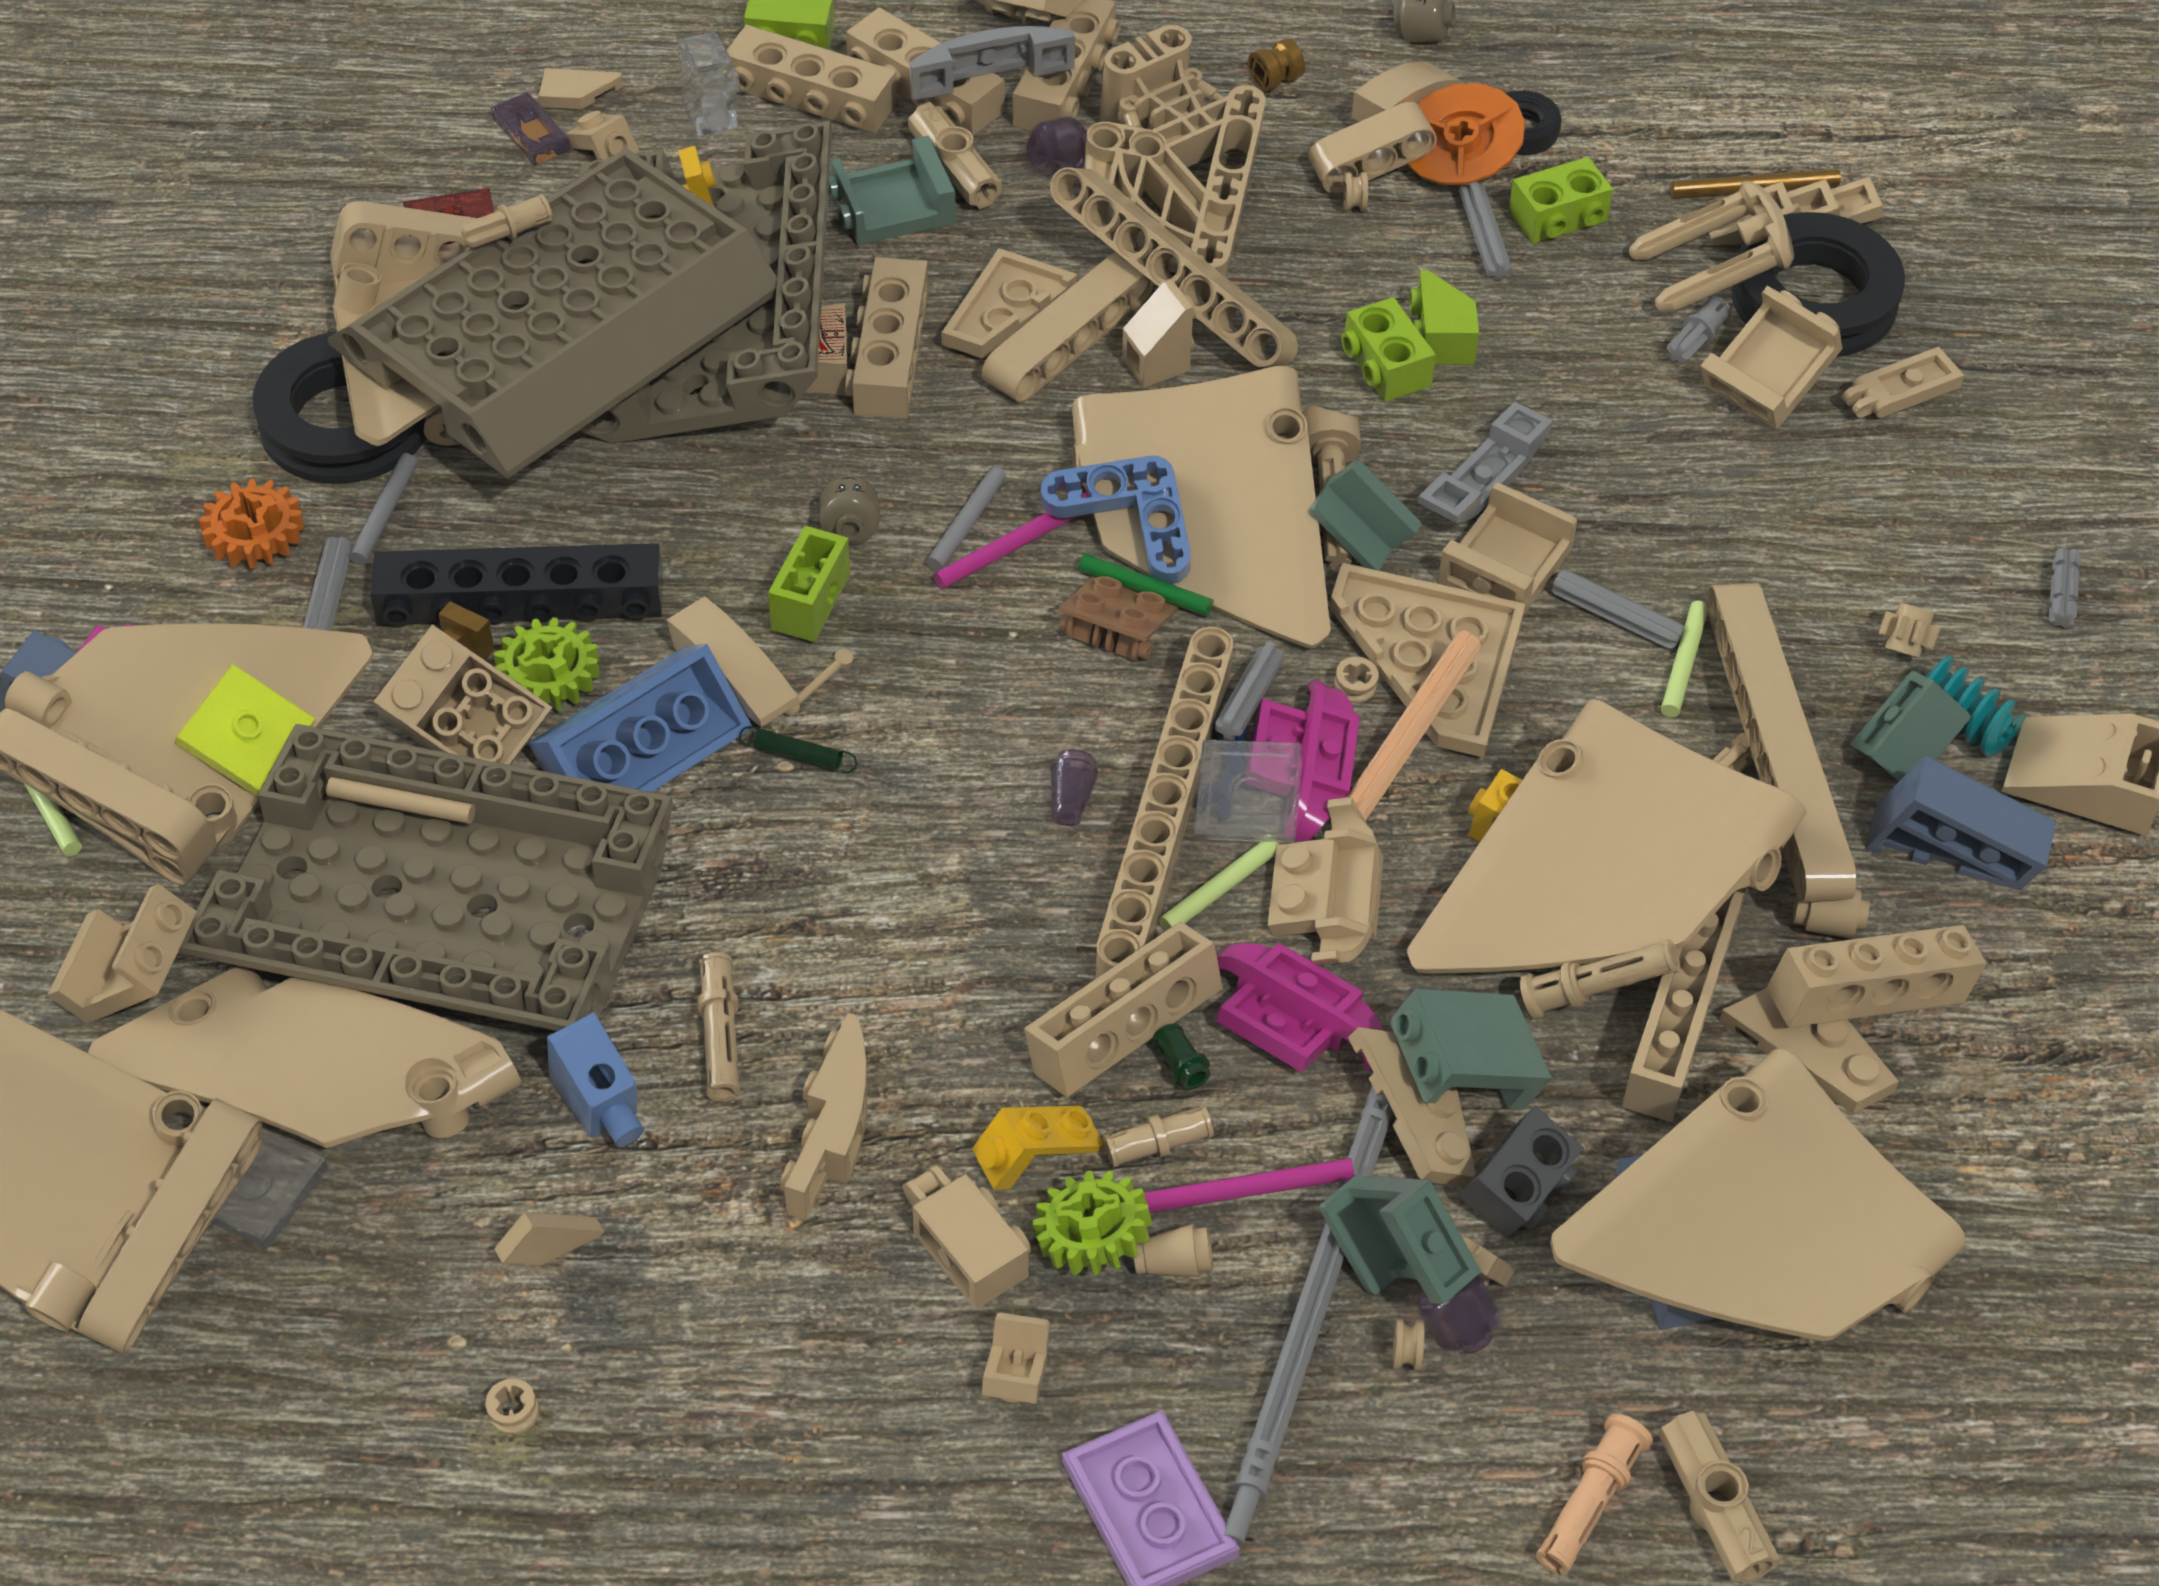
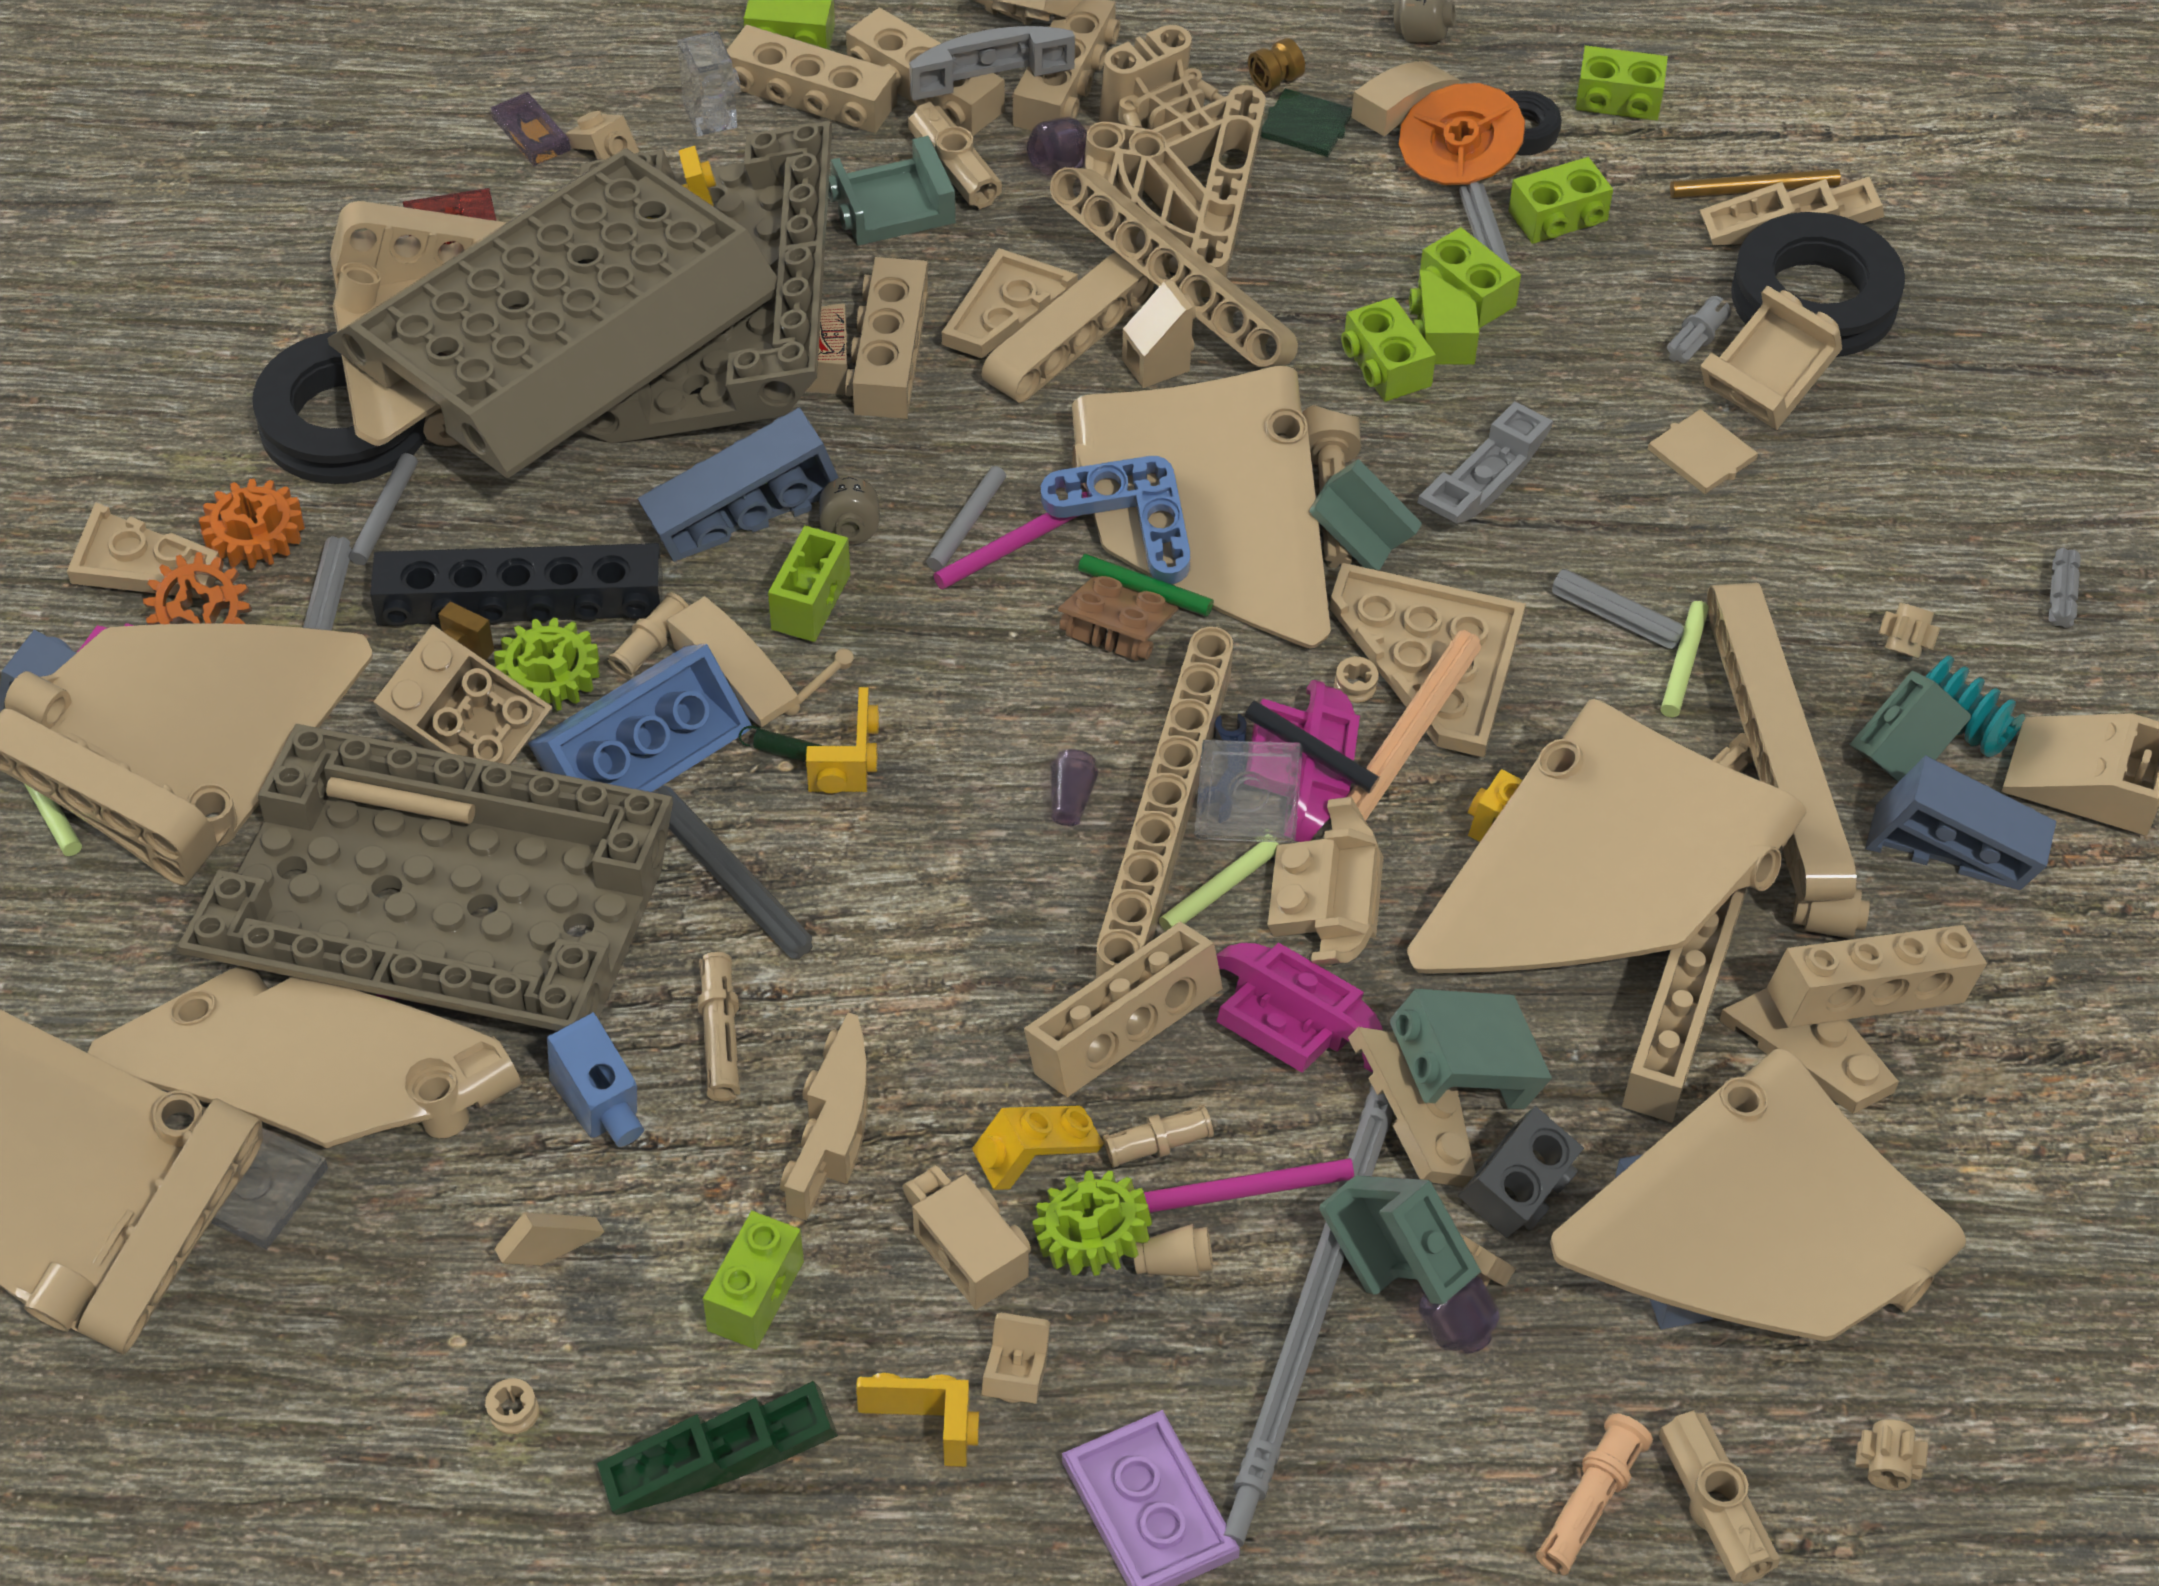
tan panel [47,884,197,1024] -> none
neon yellow plate [175,664,316,797] -> none
tan axle [460,194,553,248] -> none
tan tile [538,68,623,110] -> none
dark green pin [1152,1023,1210,1090] -> none
light grey axle [1215,641,1285,741] -> none
tan beam [1308,102,1437,194] -> none
tan bush [1343,172,1368,211] -> none
tan bush [1393,1319,1425,1371] -> none
tan panel [1438,482,1577,615] -> none
tan pin [1520,939,1680,1019] -> none
tan piece [1629,181,1794,312] -> none
tan hinge [1842,346,1964,418] -> none
none -> tan wing [67,502,219,599]
none -> orange gear [143,552,252,625]
none -> dark green slope [597,1381,838,1515]
none -> tan pin [608,592,689,679]
none -> sand blue wedge [638,407,839,562]
none -> dark grey axle [653,786,813,959]
none -> lime brick [703,1210,804,1350]
none -> yellow bracket [806,687,879,794]
none -> yellow bracket [856,1373,979,1467]
none -> black bar [1244,700,1380,794]
none -> clear green piece [1260,88,1352,157]
none -> lime brick [1420,227,1521,329]
none -> lime brick [1575,45,1668,121]
none -> tan piece [1648,409,1758,494]
none -> tan gear [1855,1419,1928,1490]

